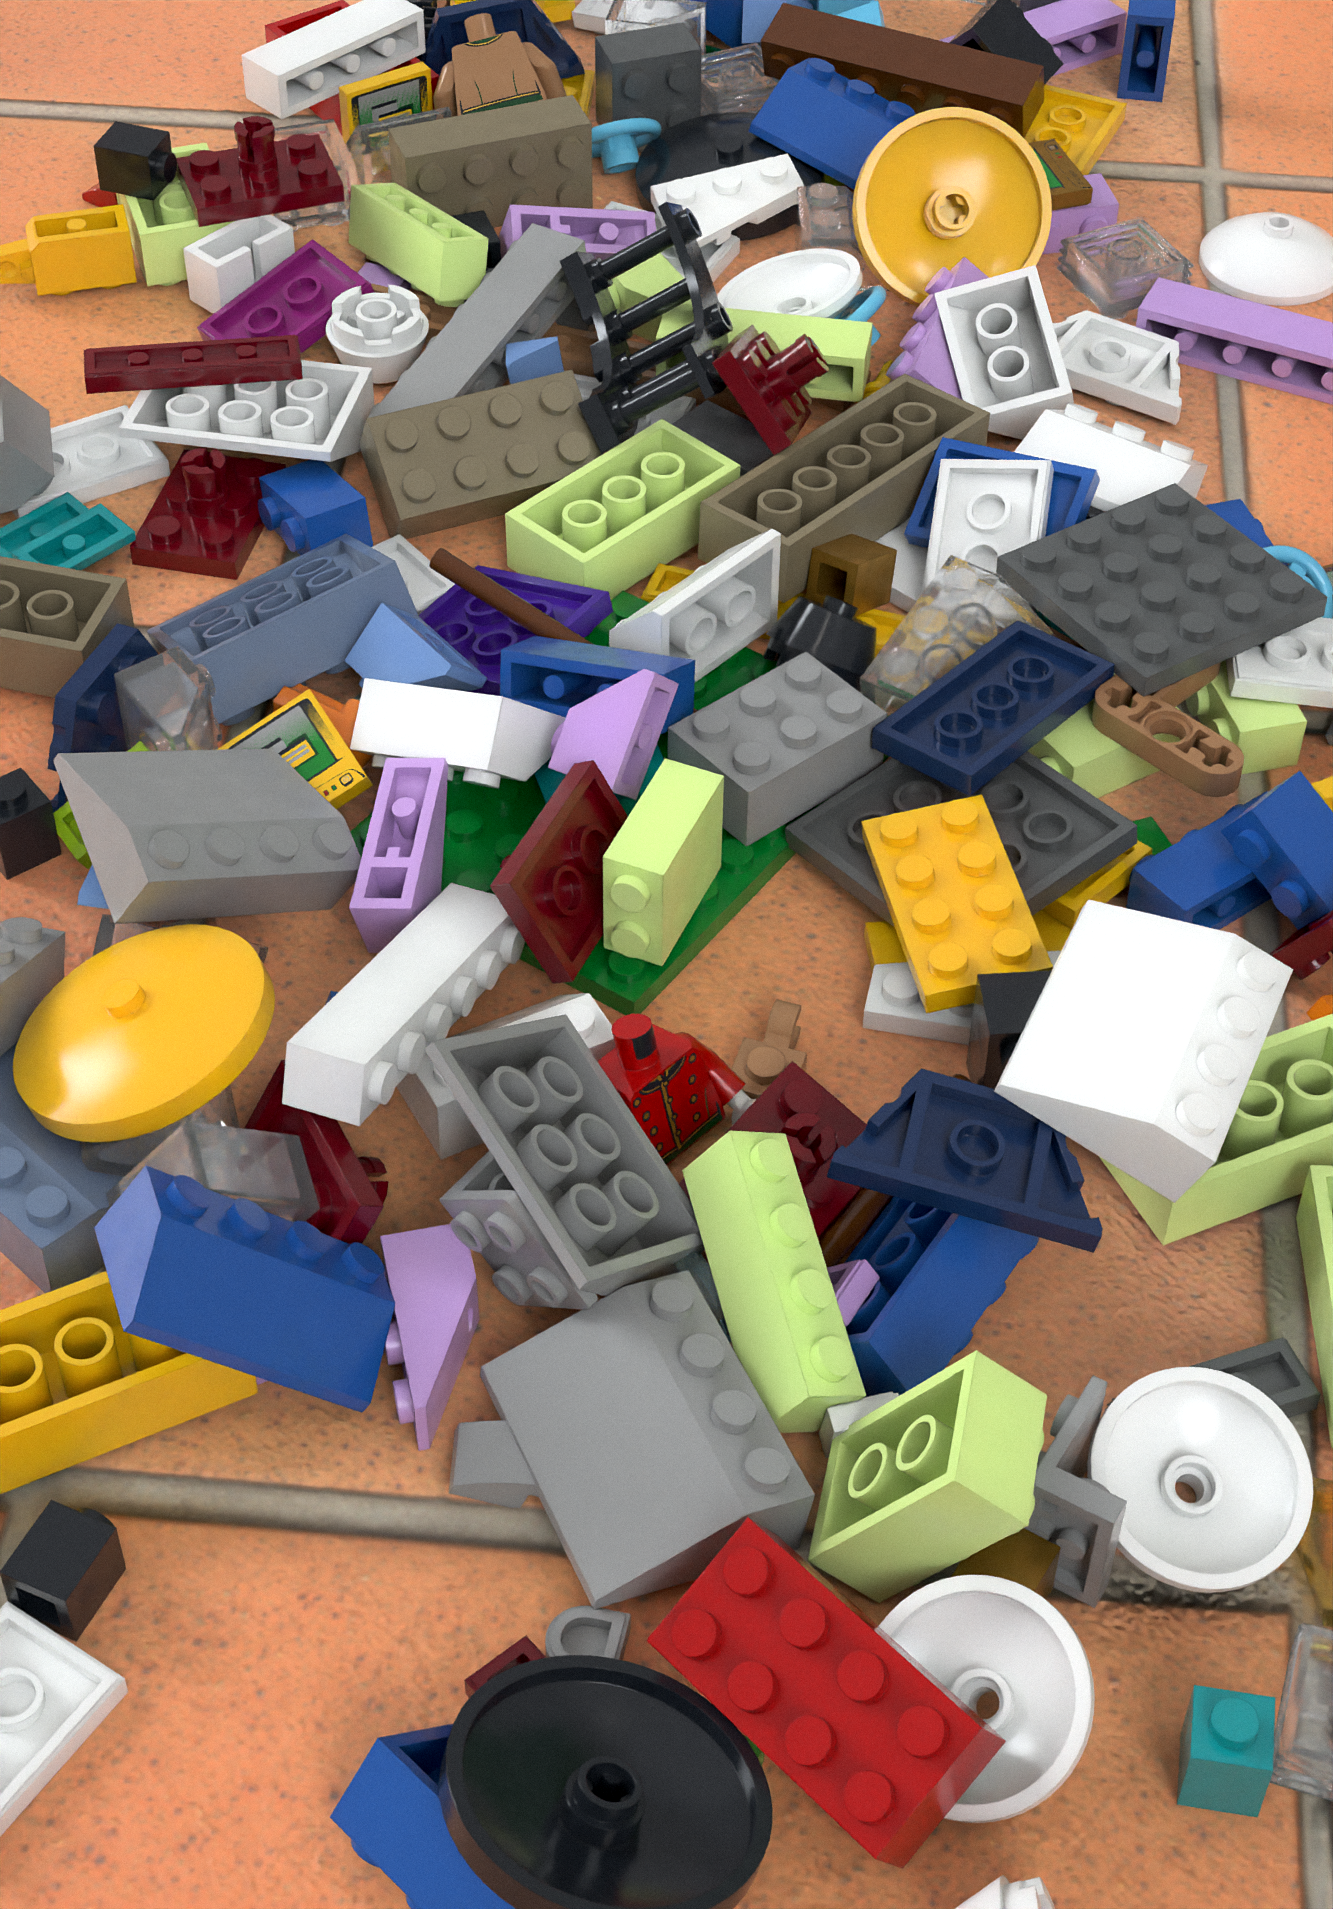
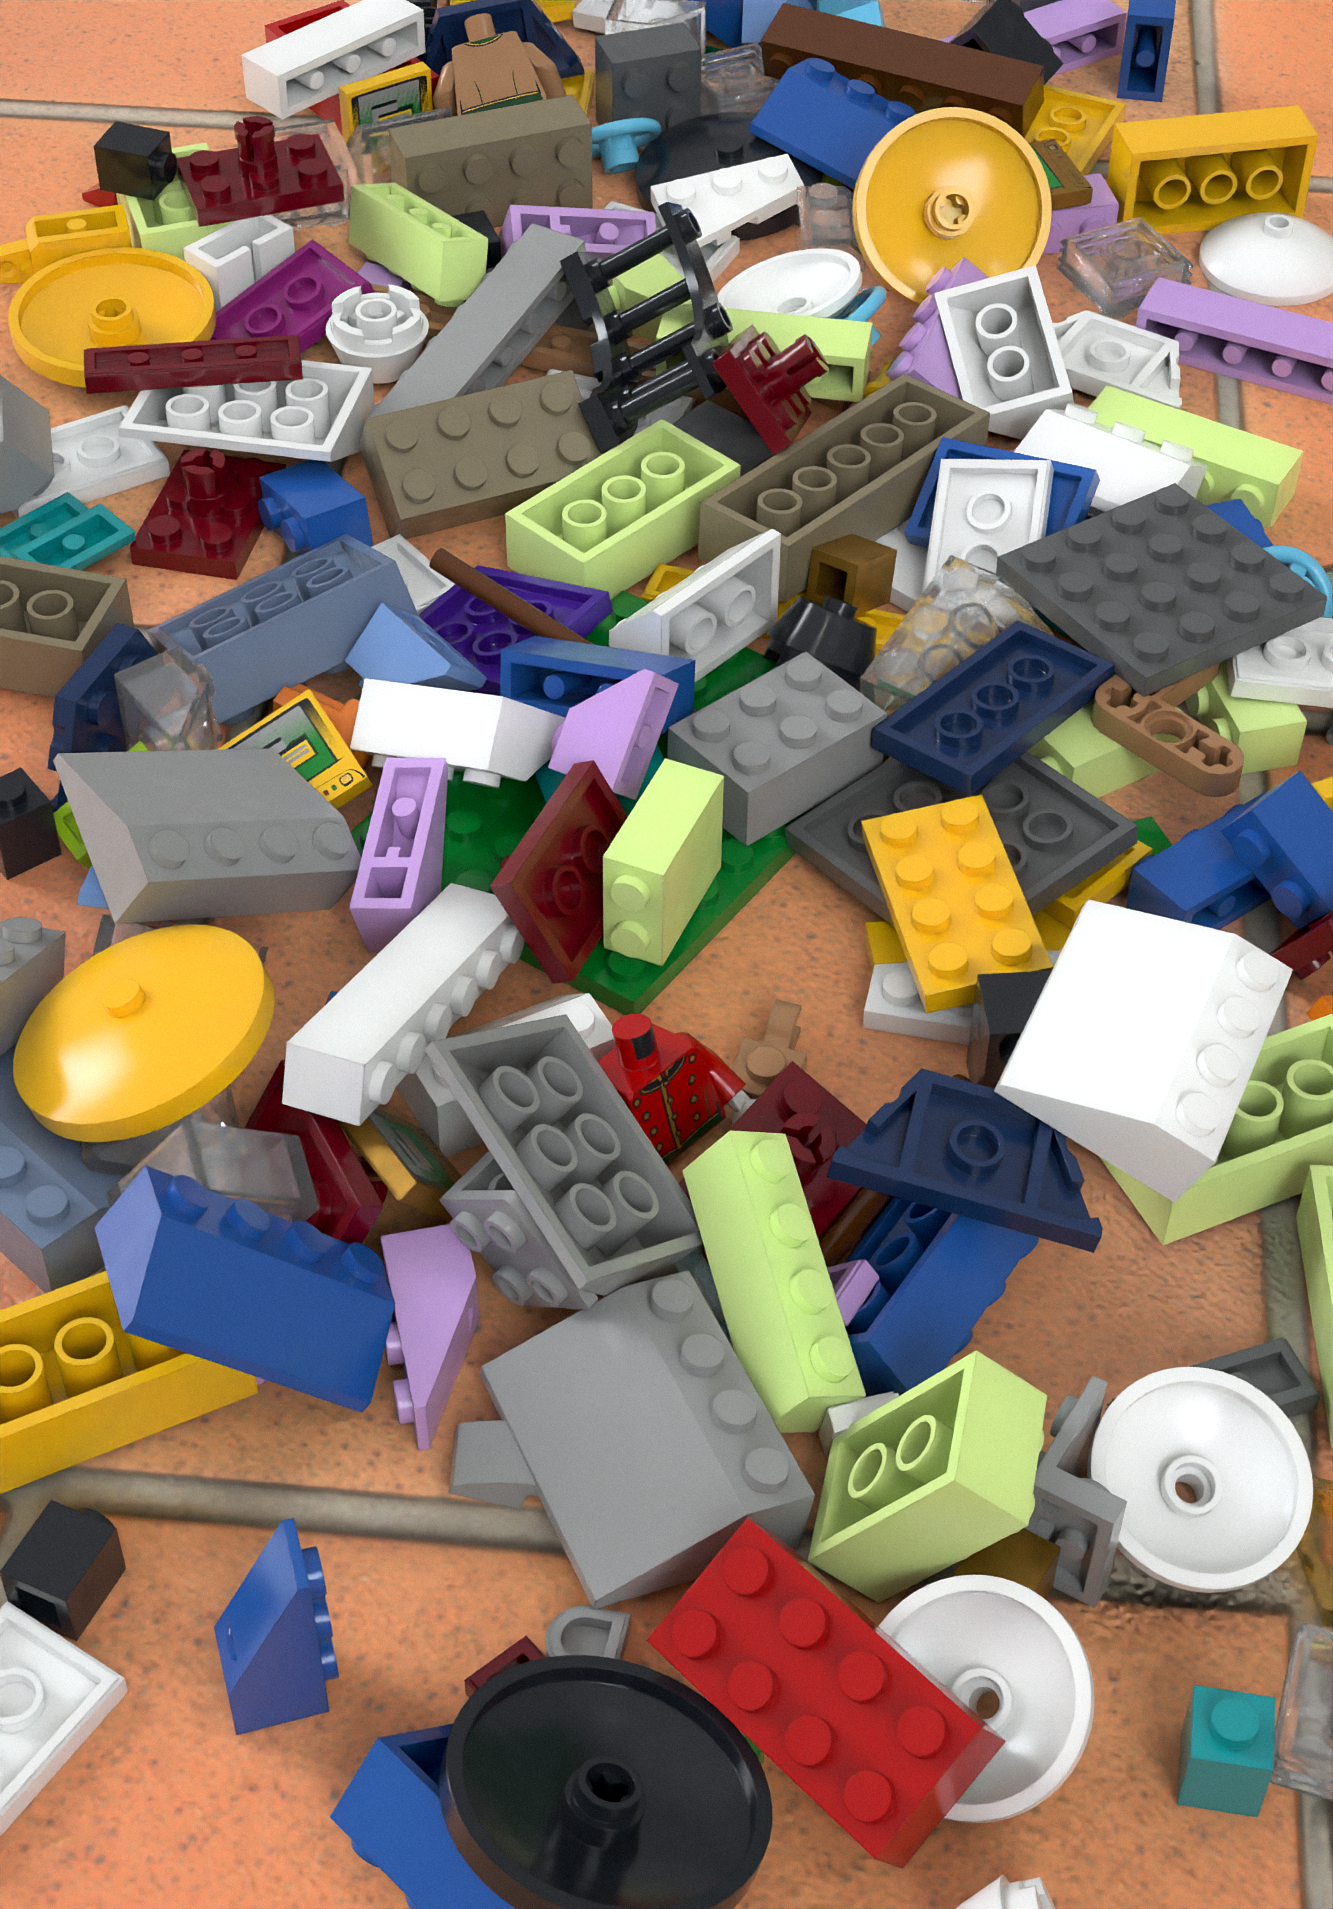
medium blue slope [506,336,564,384] -> none
none -> yellow dish [8,247,216,388]
none -> blue slope [214,1518,339,1735]
none -> pearl gold tile [337,1107,462,1223]
none -> yellowish green brick [1088,385,1304,528]
none -> yellow brick [1107,105,1319,239]

